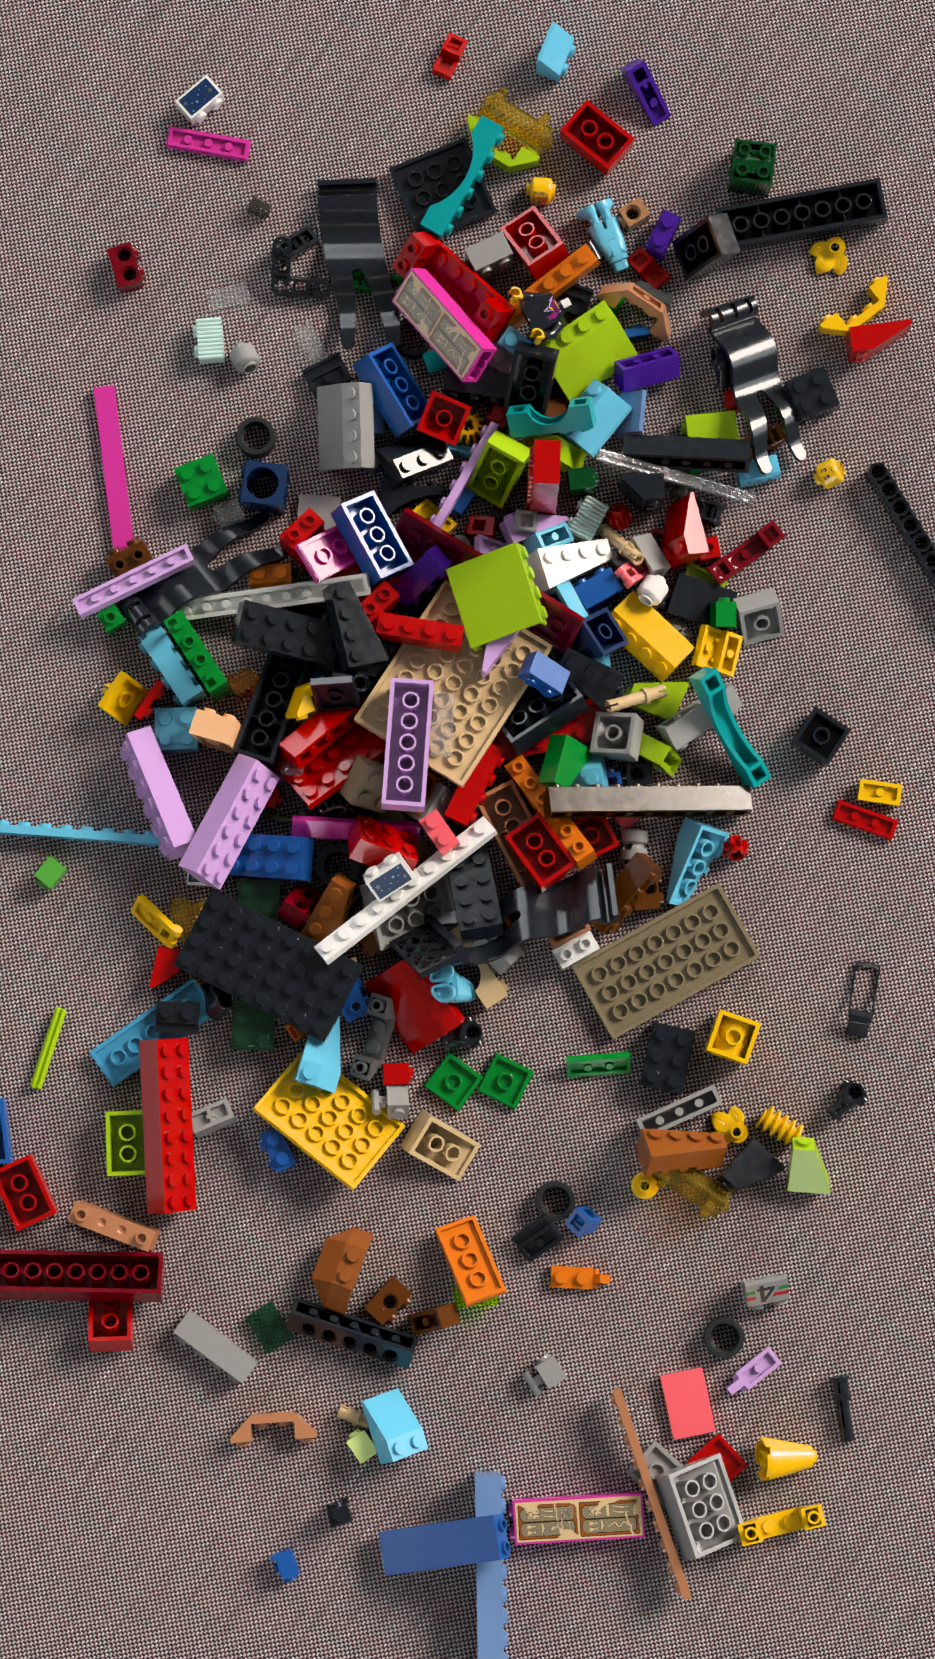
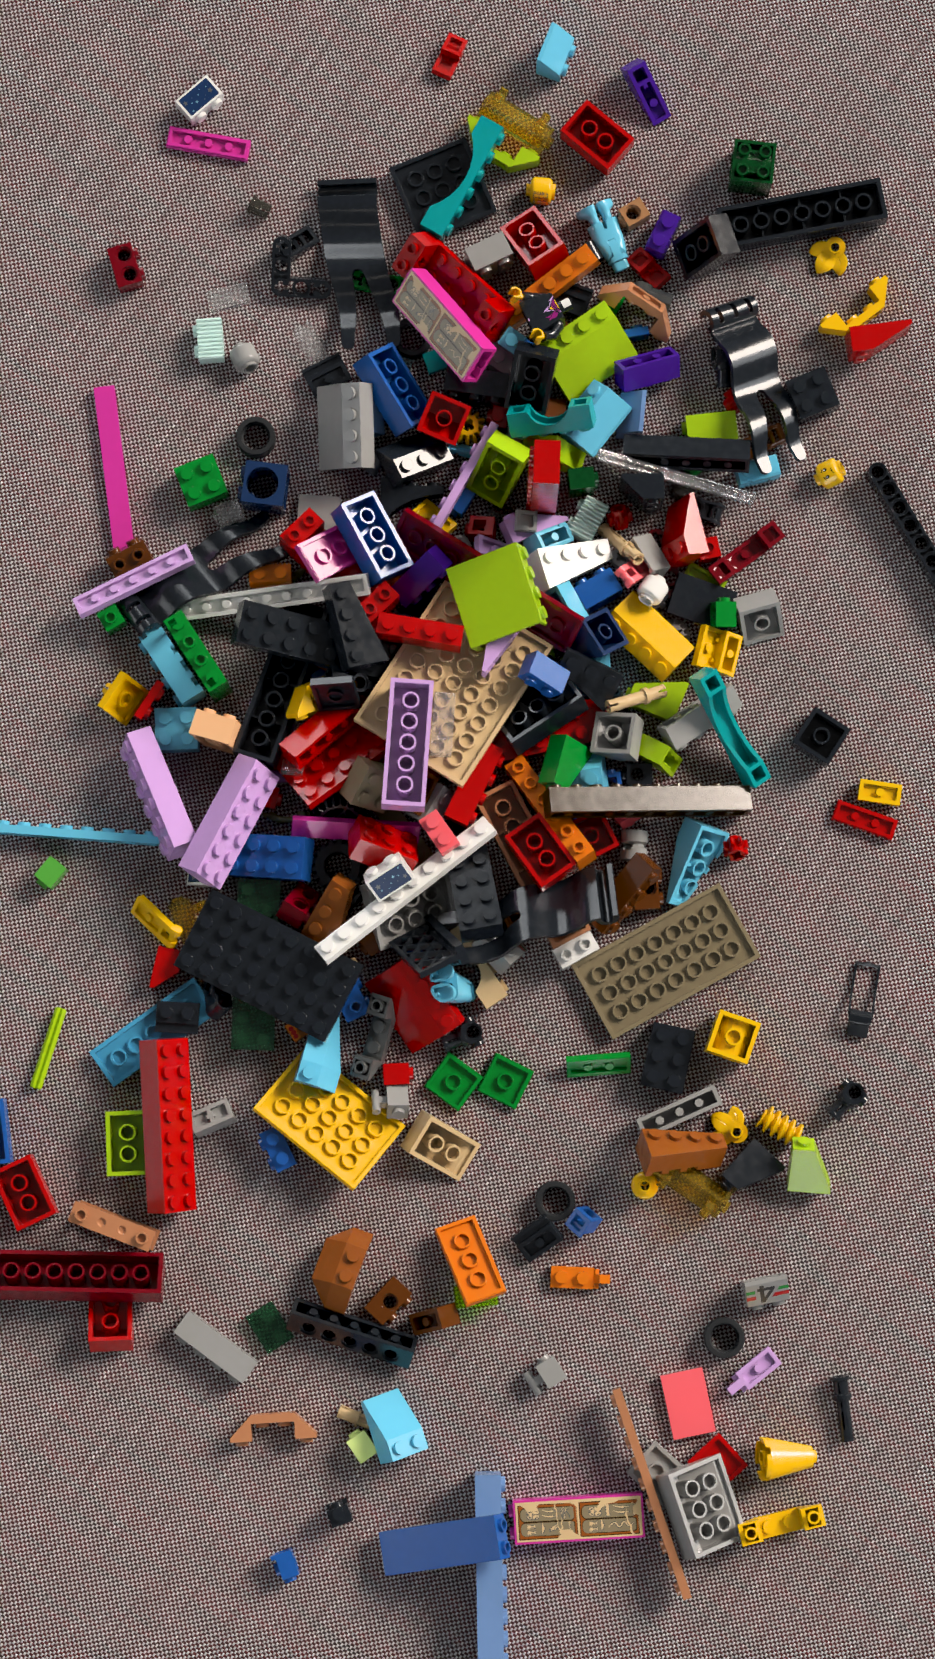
clear orange brick [227,666,259,701] -> none

